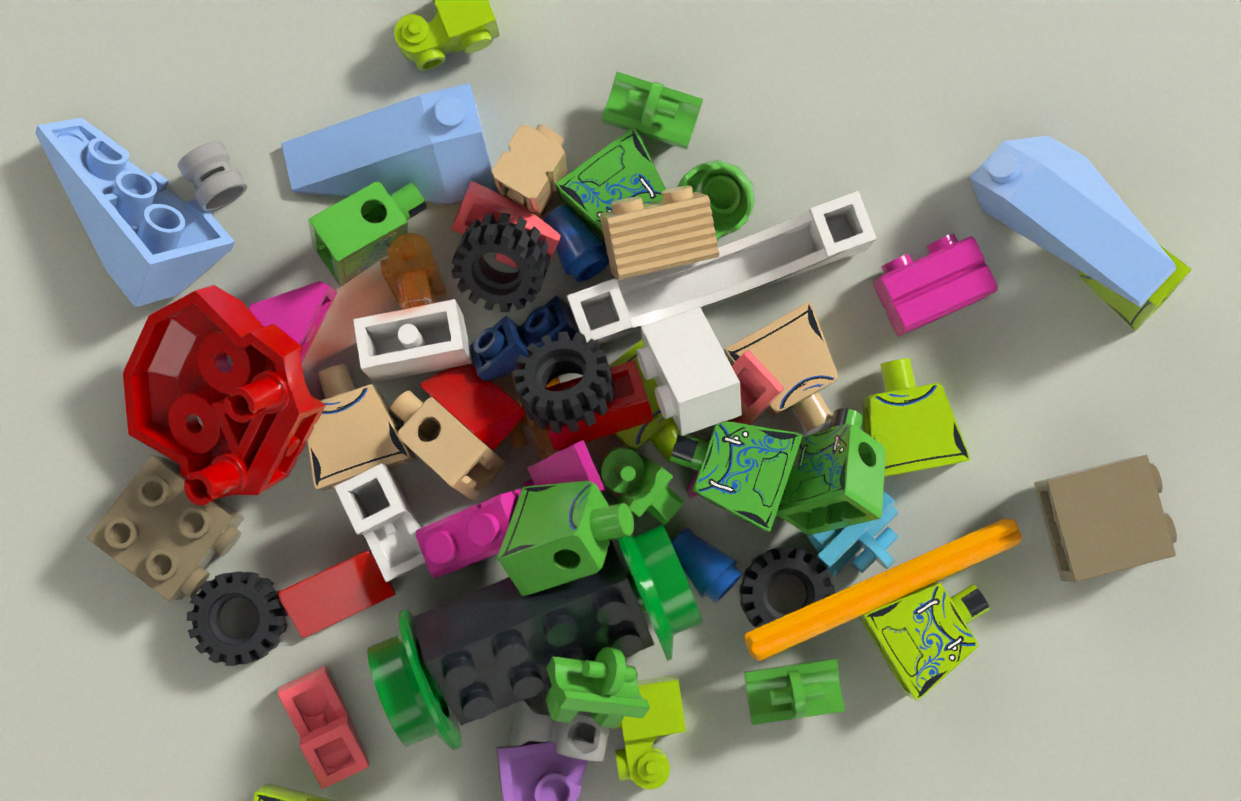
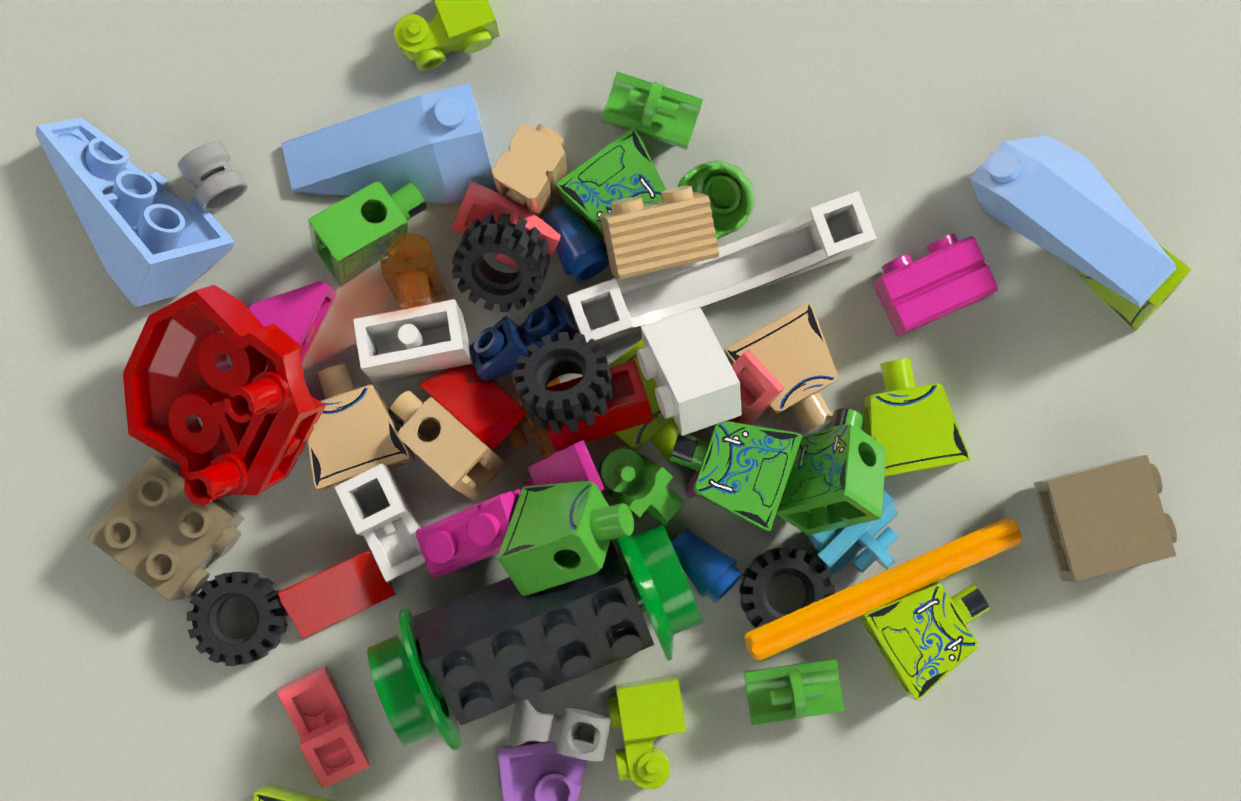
bright green hips [545,647,650,728] -> none

